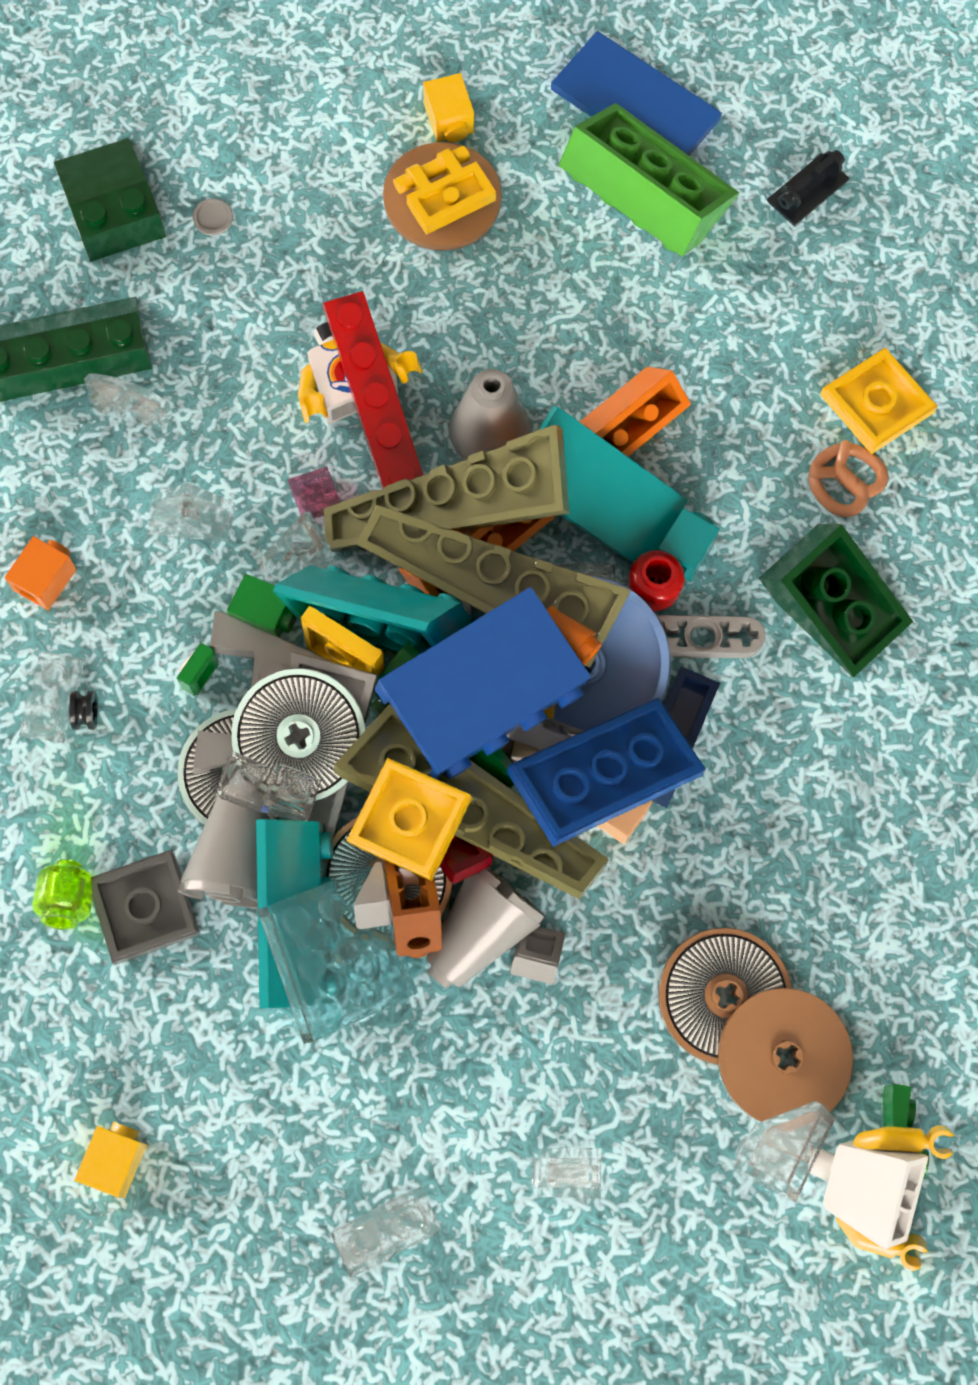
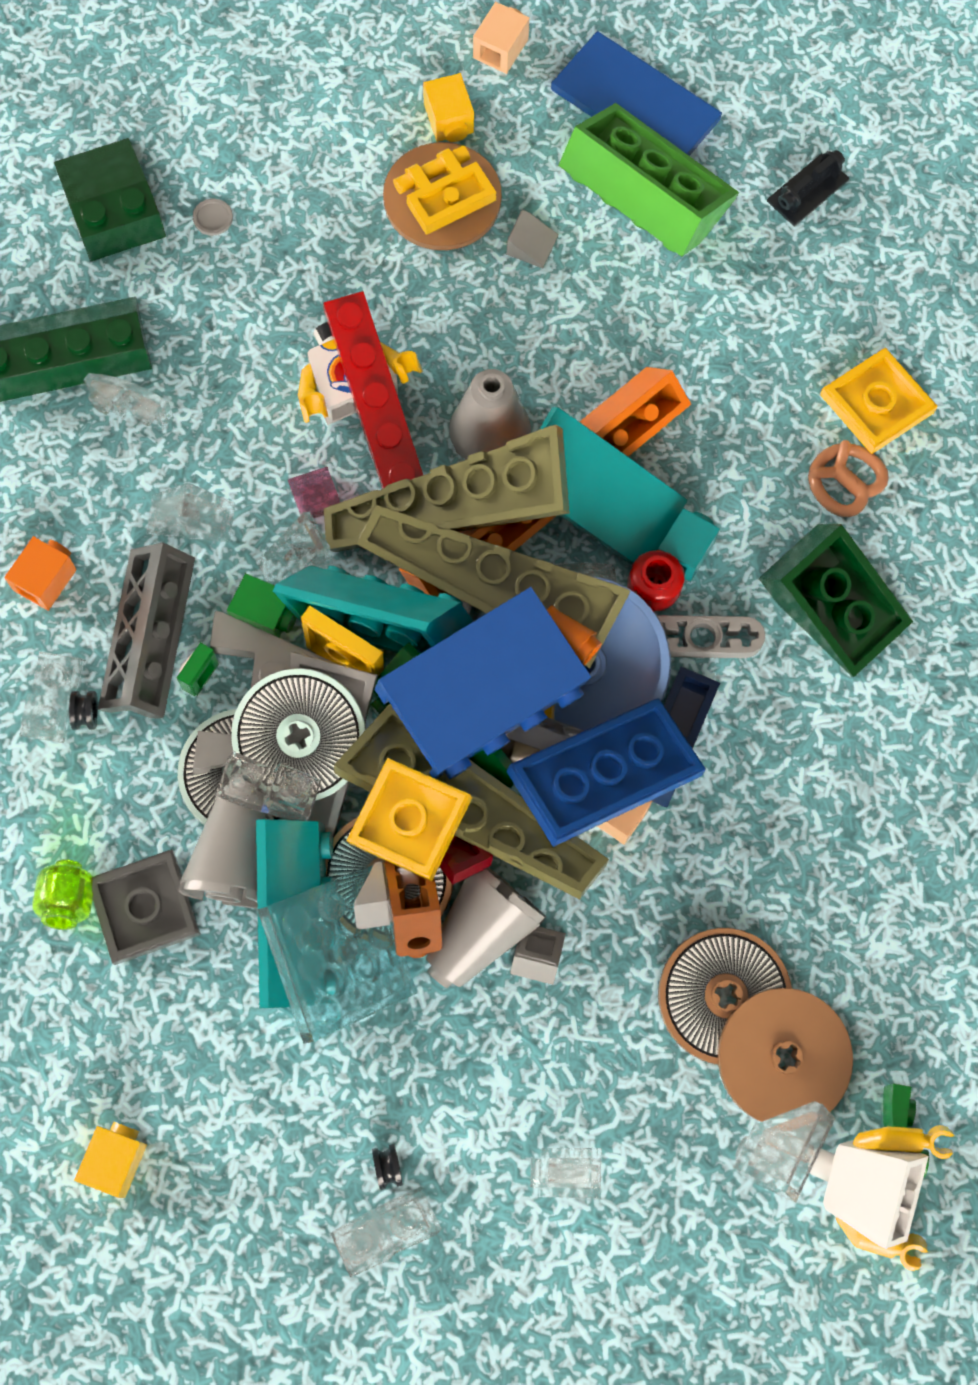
none -> dark grey fence [98,542,195,719]
none -> black bush [372,1144,403,1191]
none -> light nougat brick [473,1,530,74]
none -> light grey slope [506,209,558,269]

